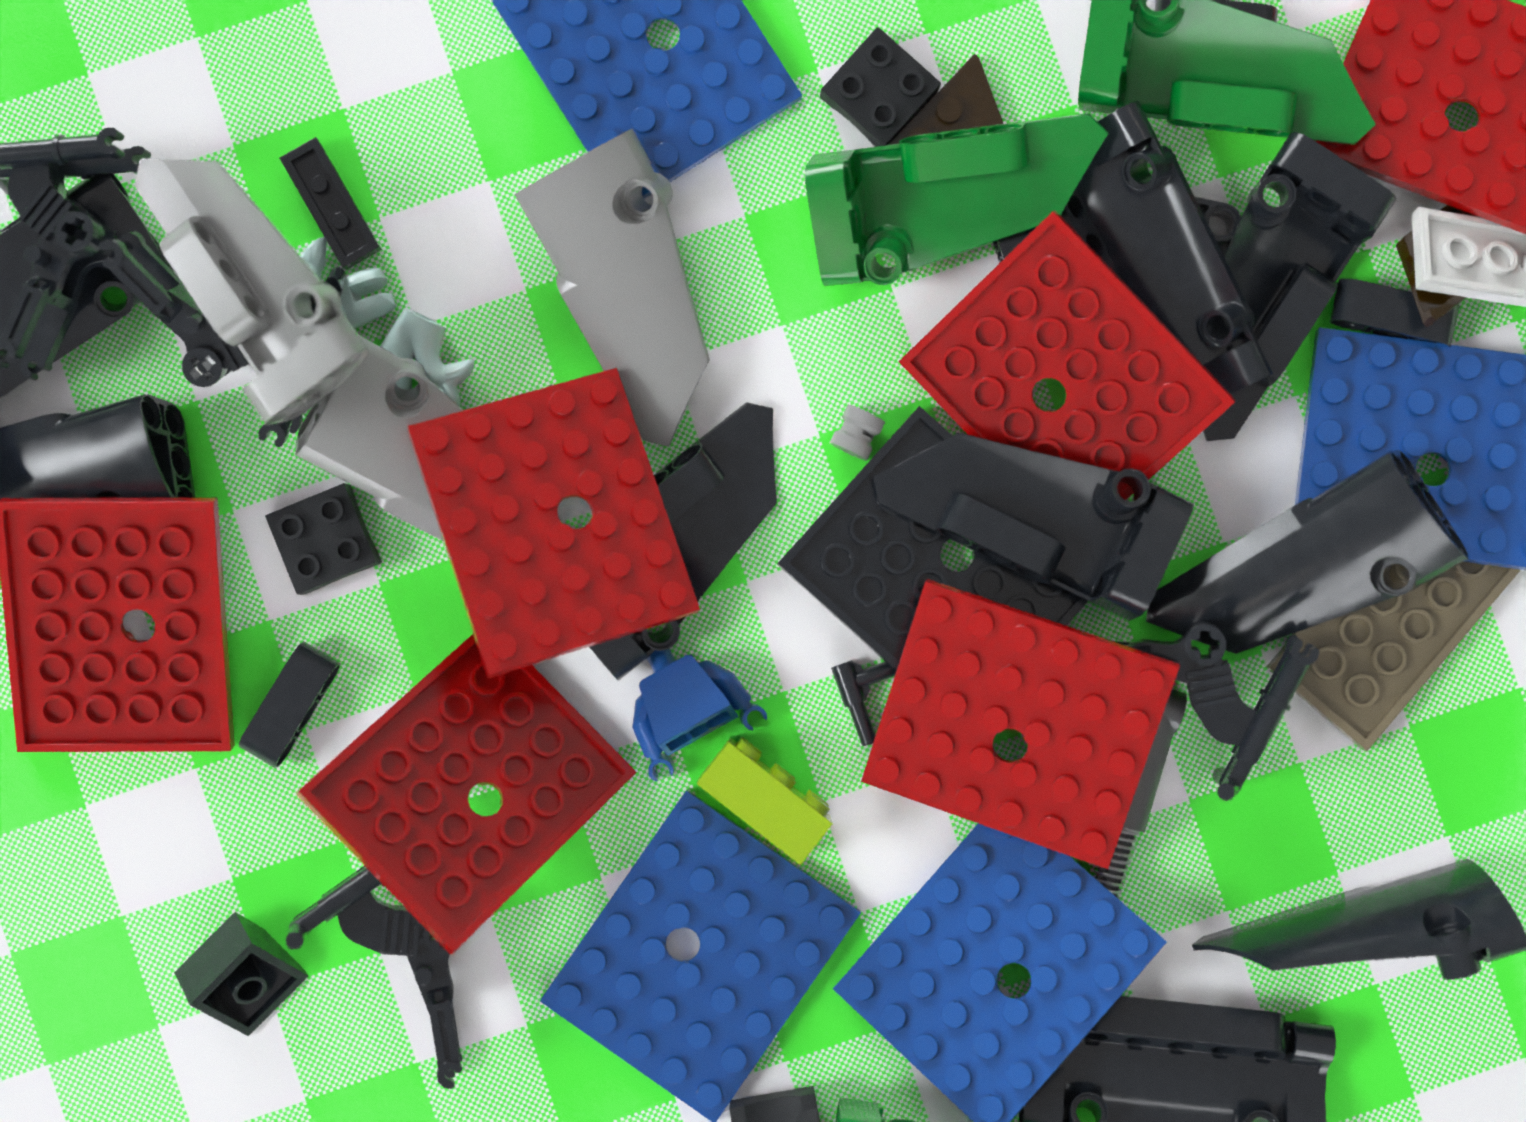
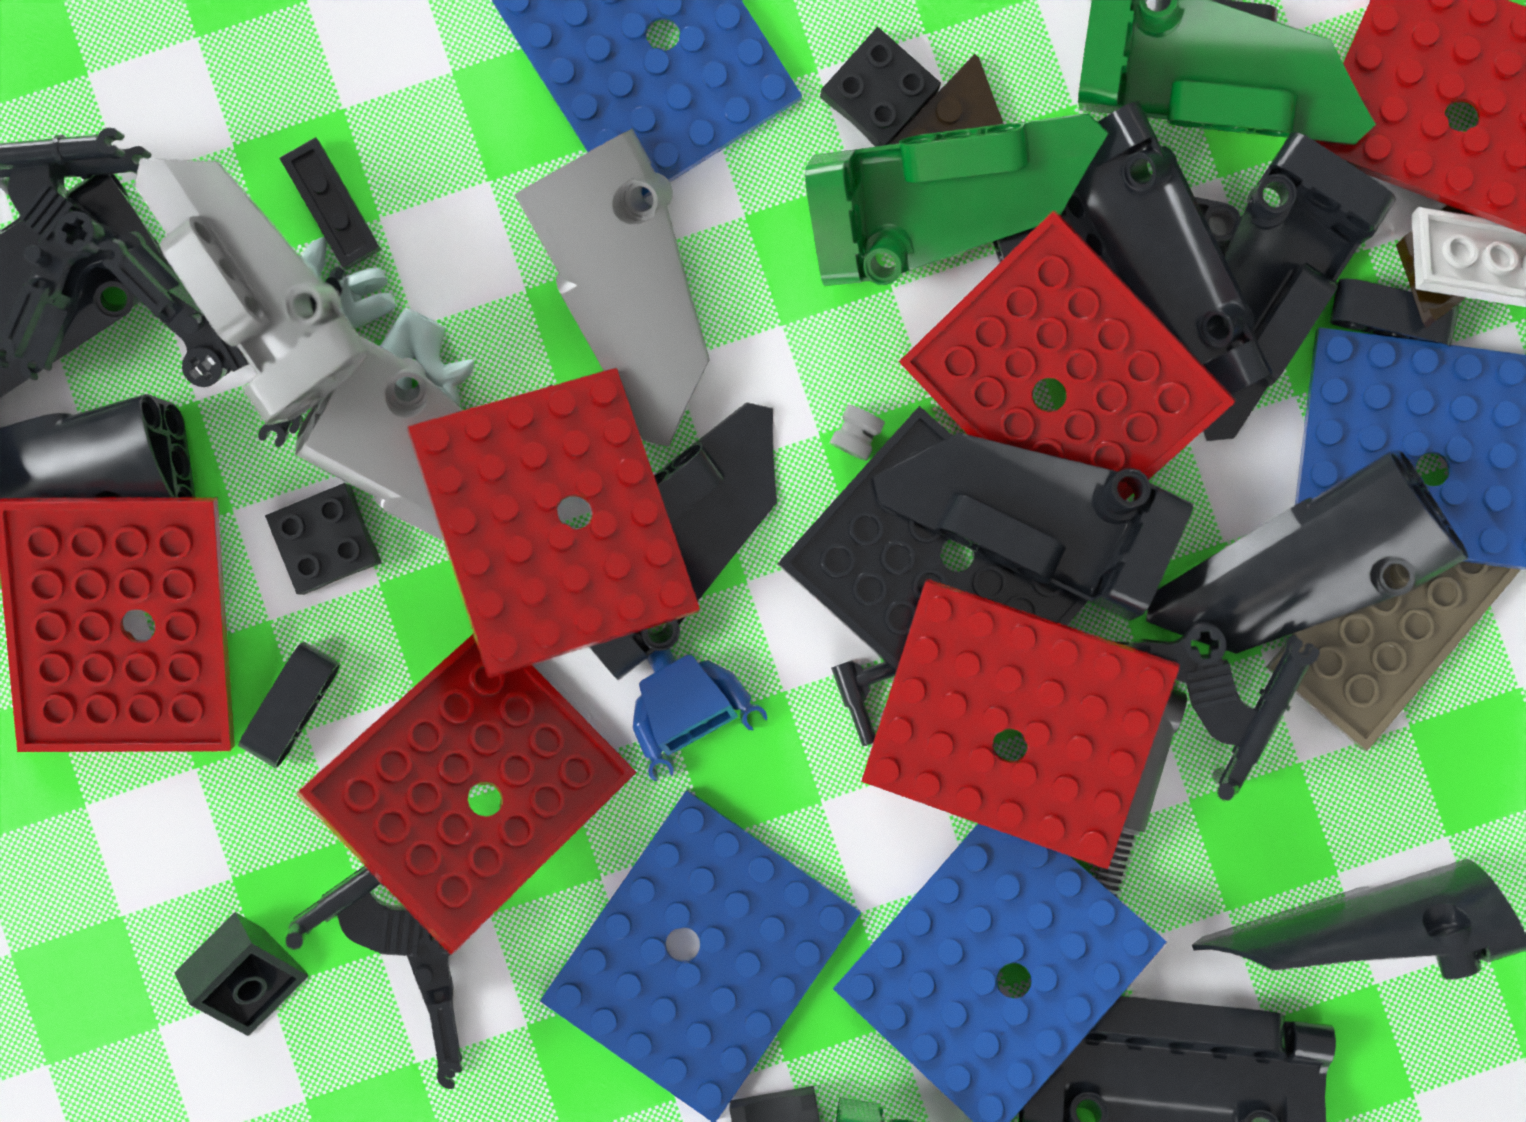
lime brick [696,737,833,865] -> none

